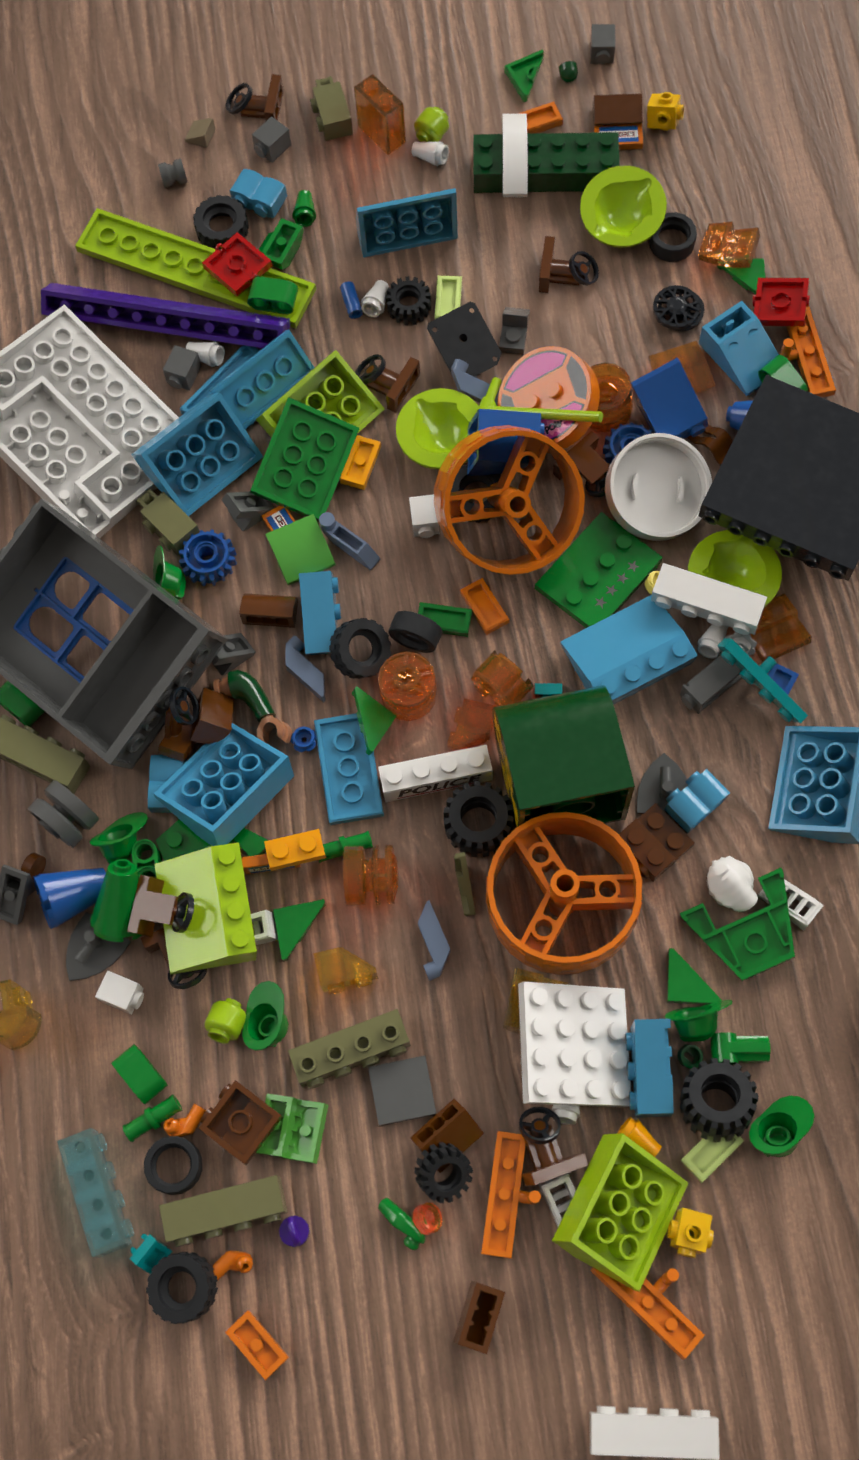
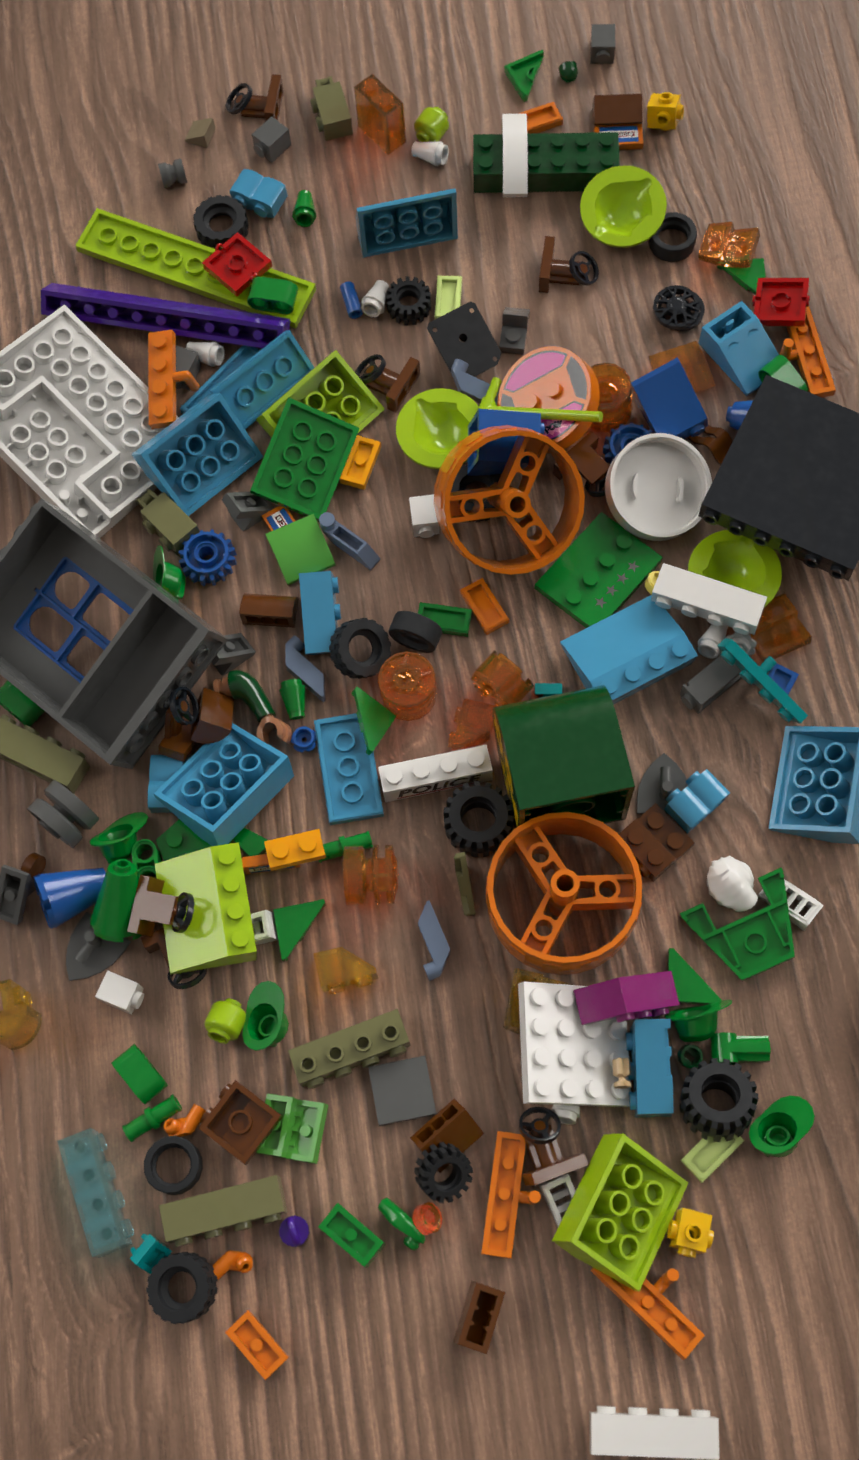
green slope [259,218,304,270] -> none
light orange cone [616,1116,662,1157] -> none
none -> orange plate [148,329,200,429]
none -> green cone [279,679,305,720]
none -> green panel [318,1202,386,1268]
none -> magenta wedge [574,971,680,1025]
none -> tan piece [612,1058,632,1089]

